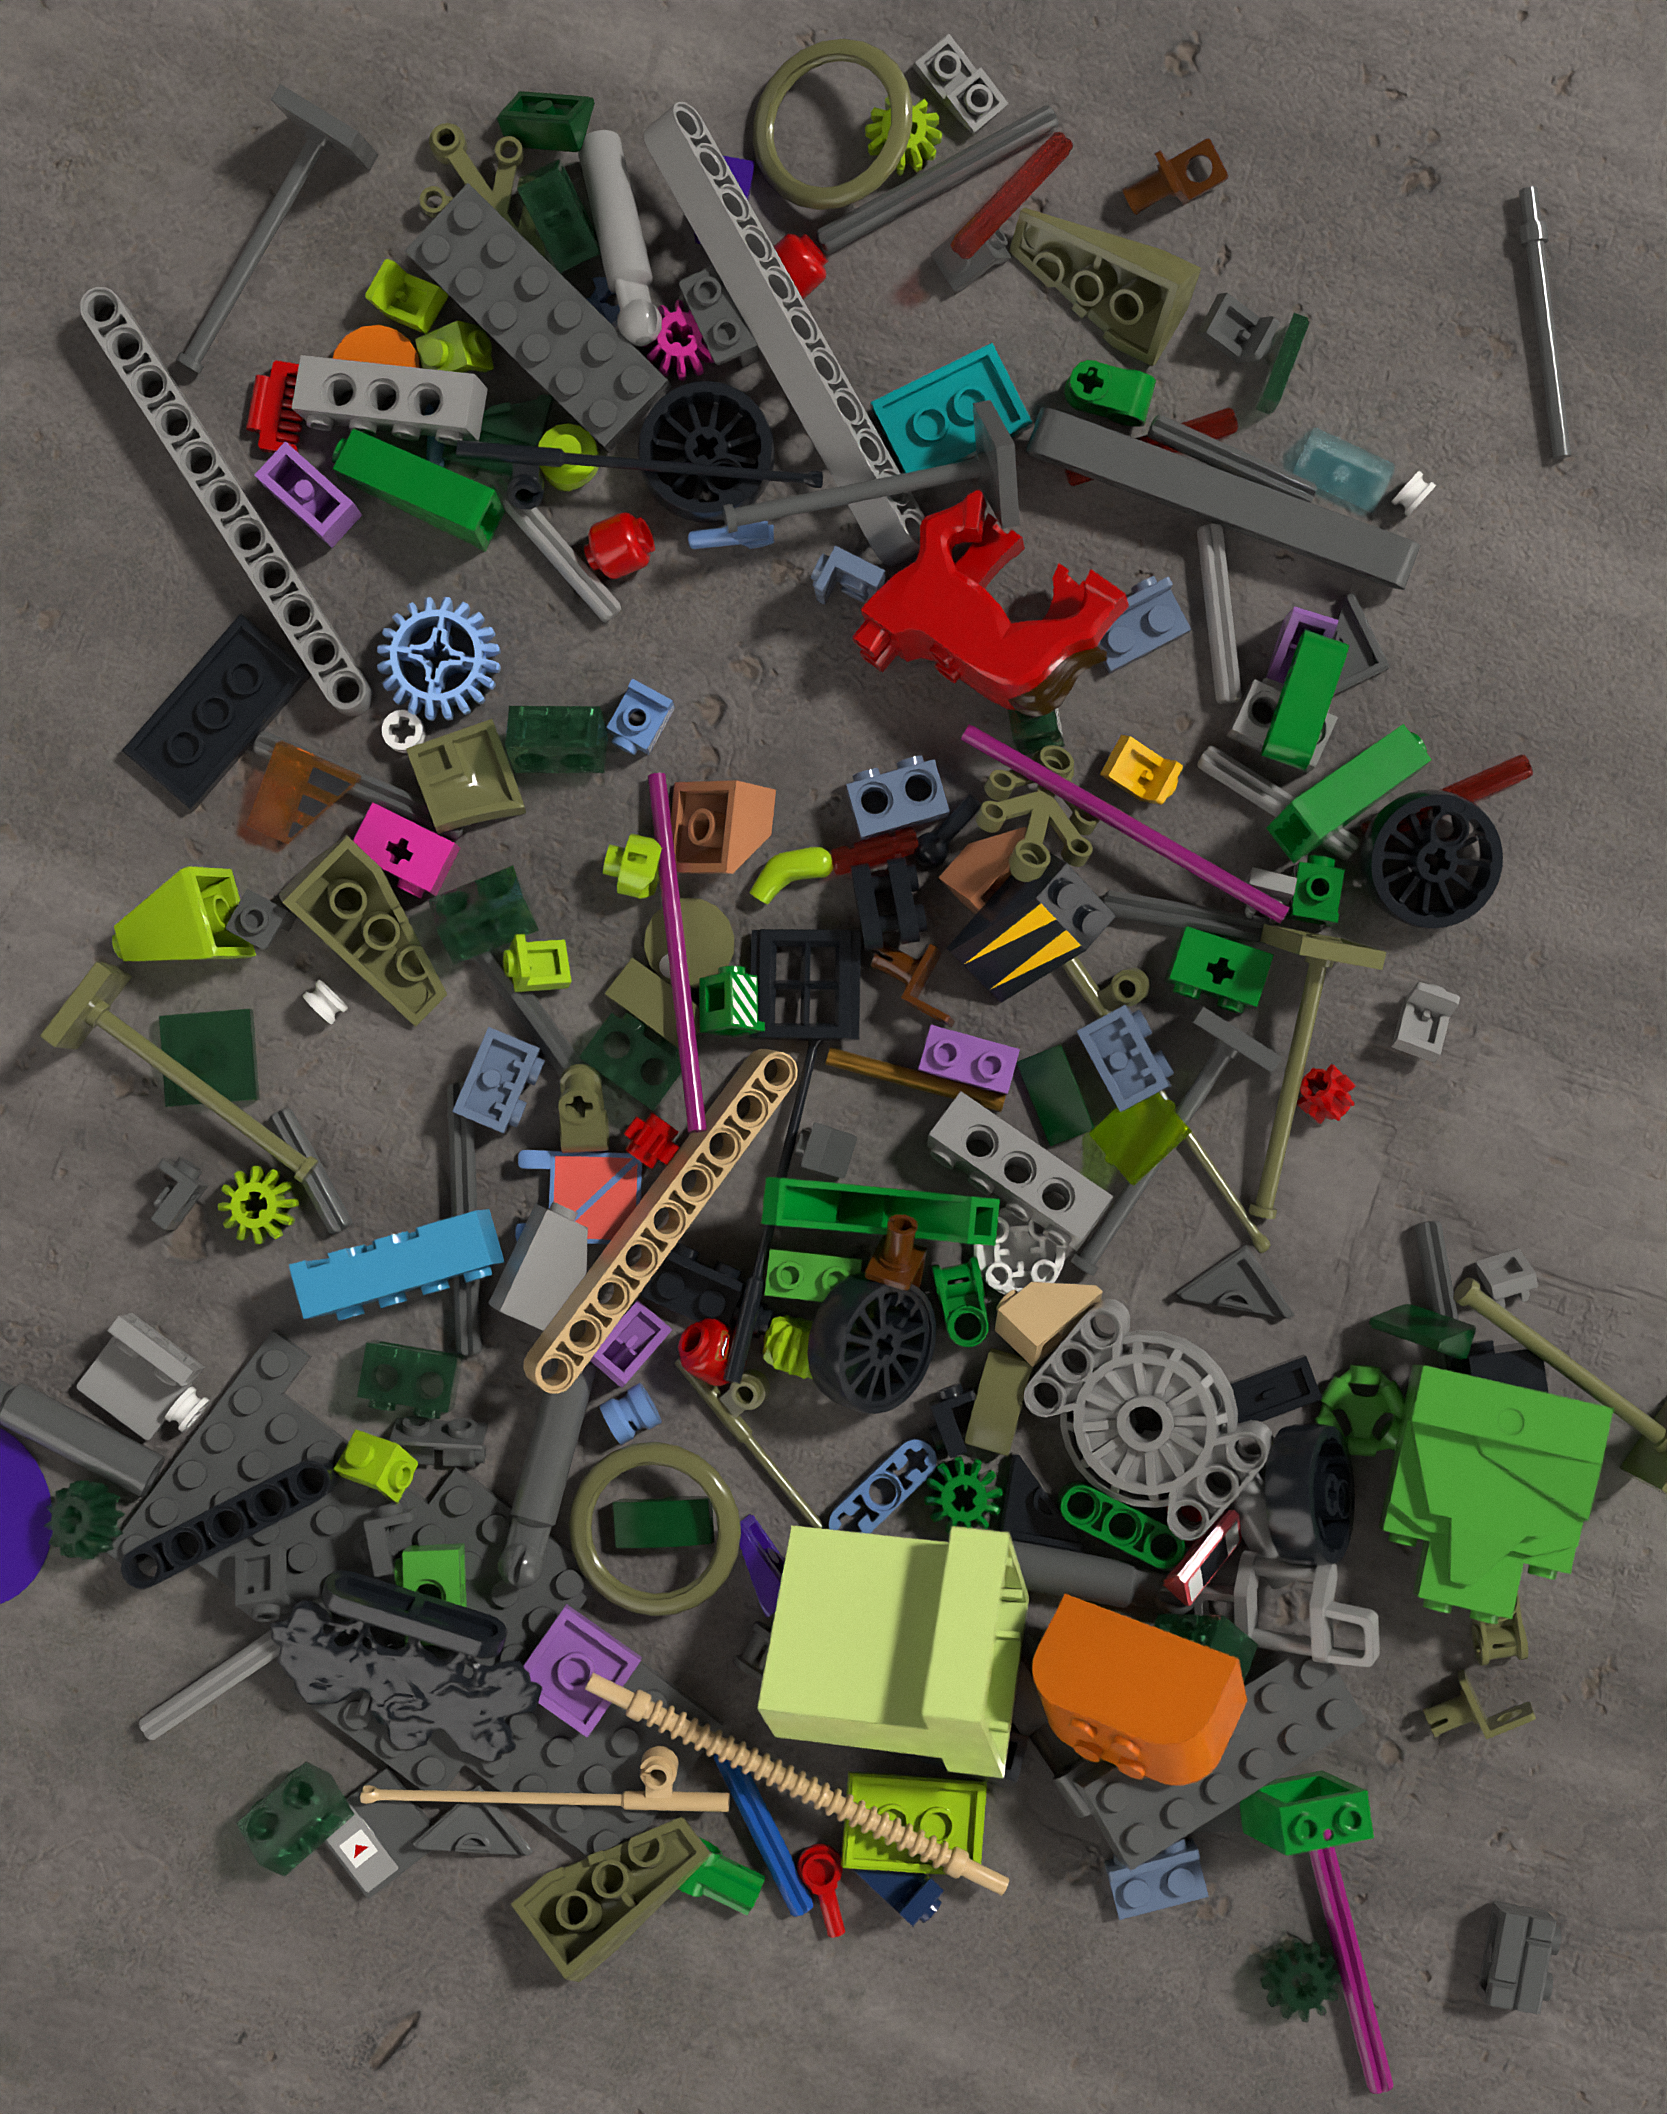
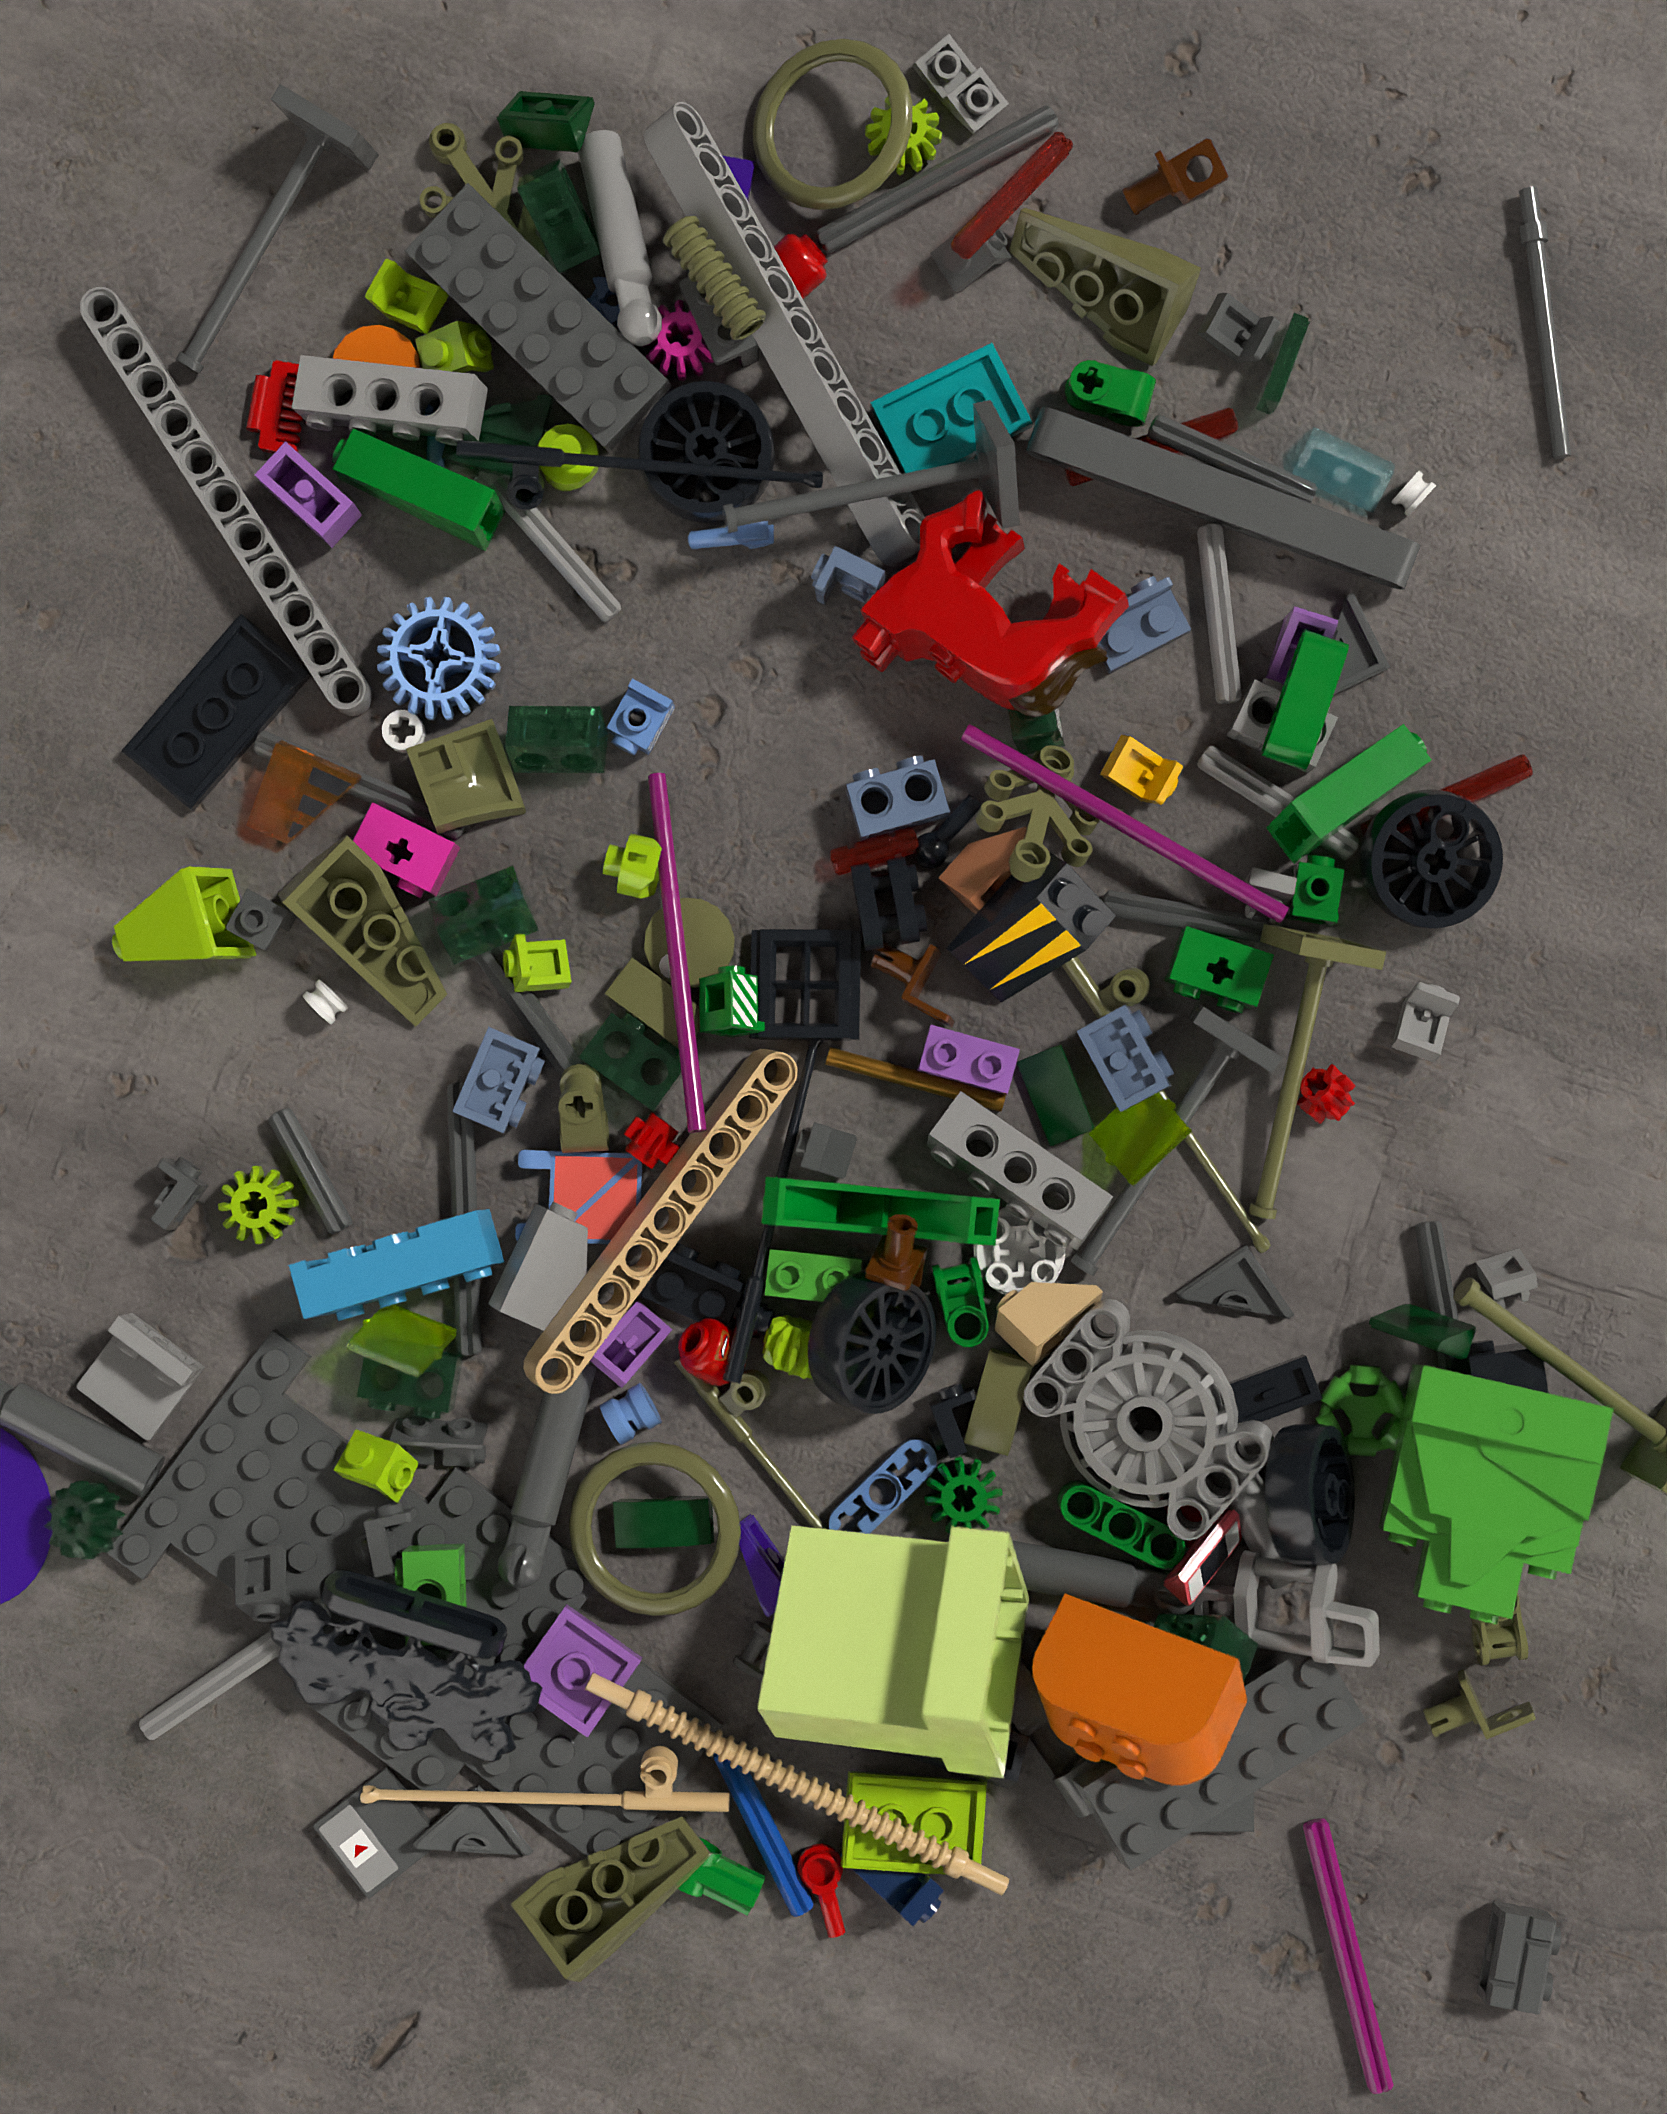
olive tile [40,961,319,1183] -> none
black beam [121,1456,338,1589] -> none
clear green plate [159,1009,260,1107] -> none
white bush [165,1386,210,1433] -> none
clear green brick [236,1761,355,1877] -> none
red head [584,512,655,579] -> none
nougat slope [671,780,776,874] -> none
lime arm [749,847,834,905] -> none
black tile [999,1453,1084,1553] -> none
sand blue bracket [1104,1837,1209,1920] -> none
green window [1239,1770,1374,1856] -> none
clear green gear [1260,1938,1341,2023] -> none
none -> clear neon green piece [347,1305,457,1378]
none -> olive piece [663,216,766,340]

